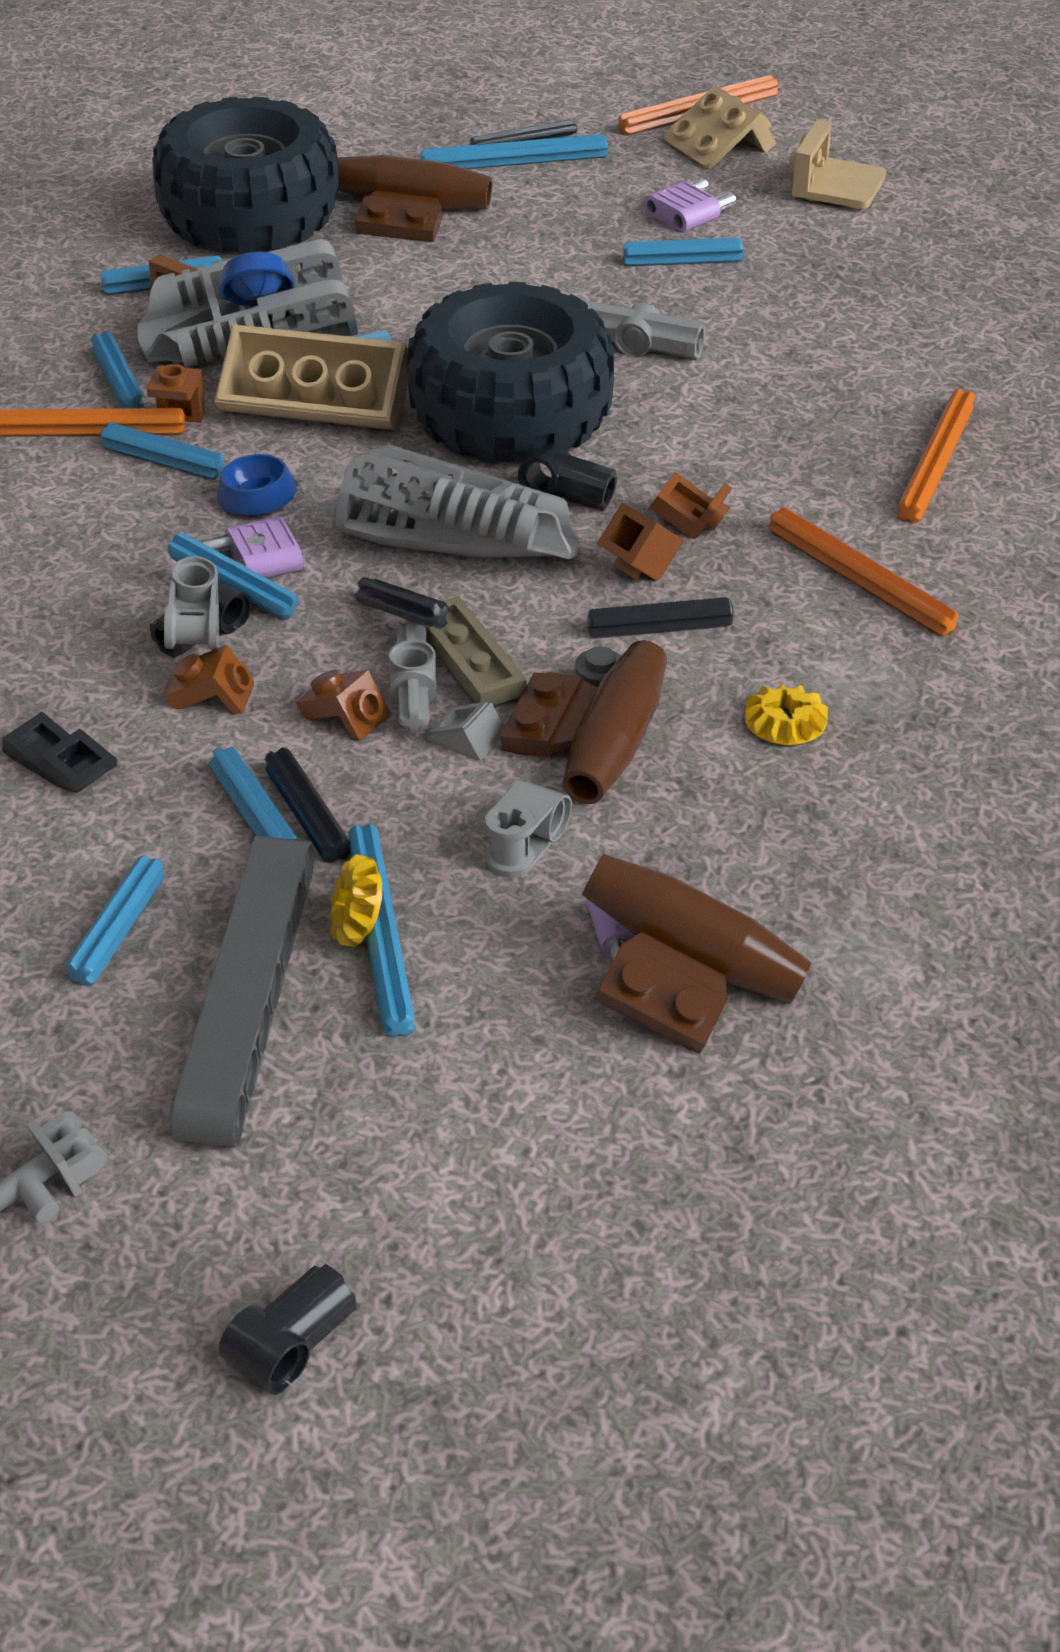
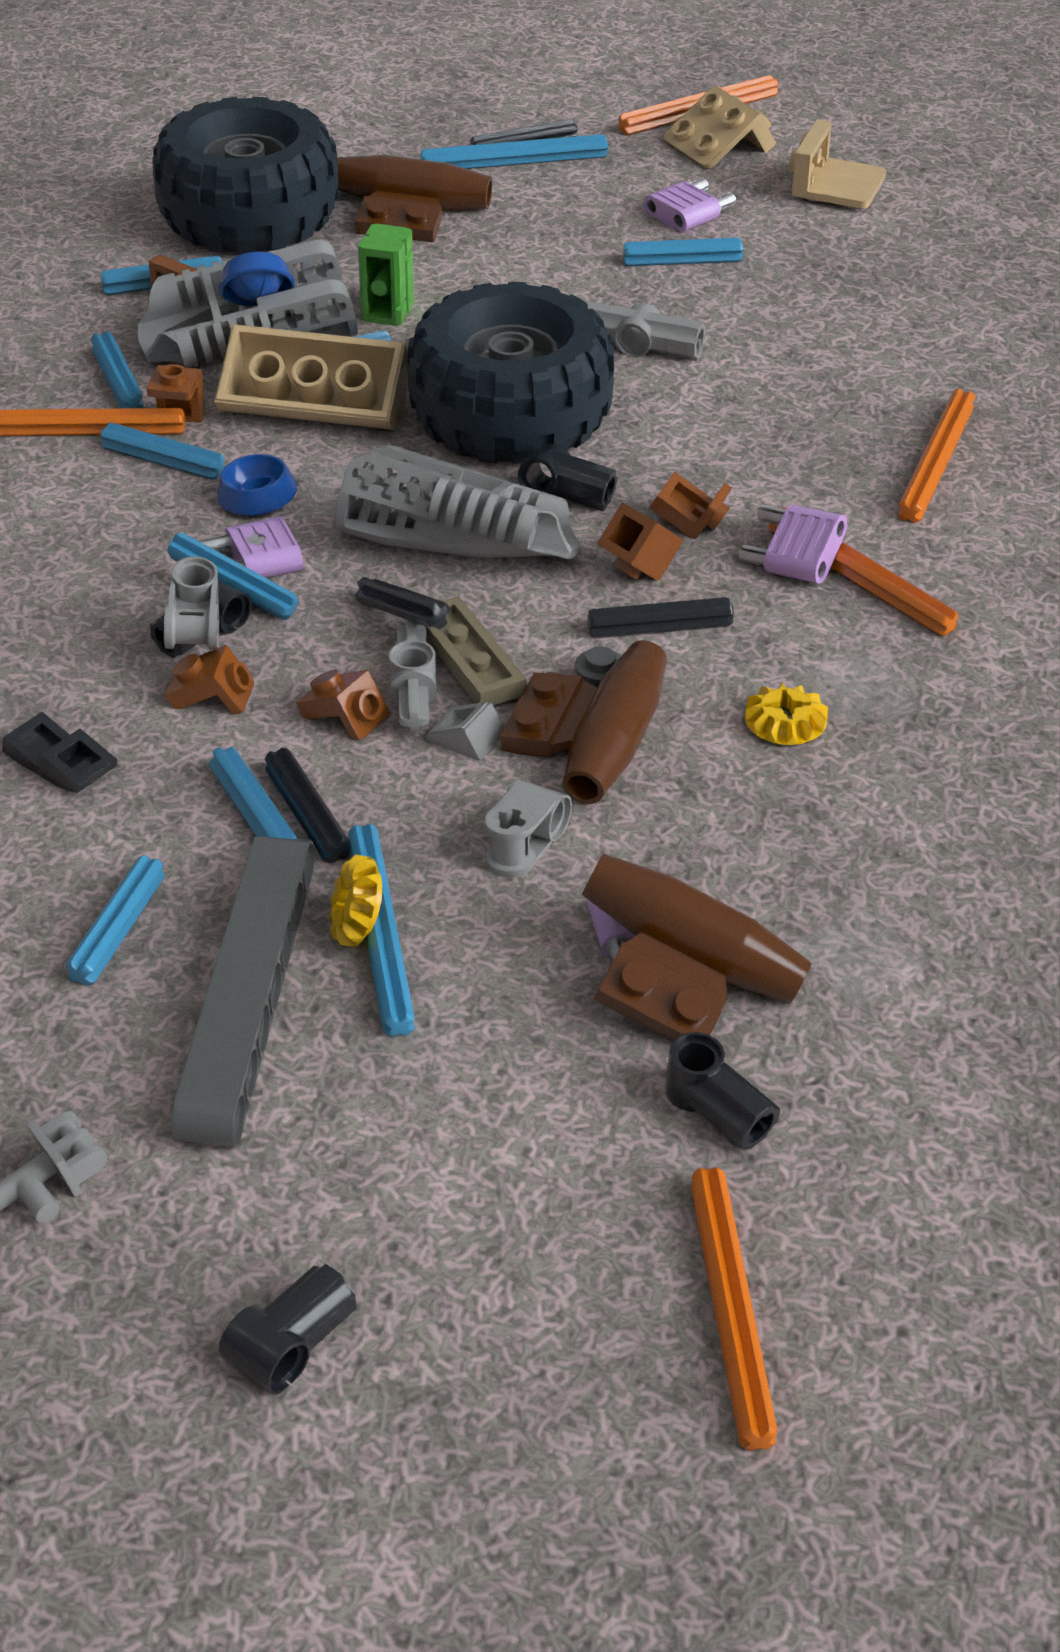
none -> bright green brick [358,224,414,326]
none -> black piece [665,1032,780,1149]
none -> orange axle [691,1167,778,1451]
none -> lavender piece [739,504,847,584]

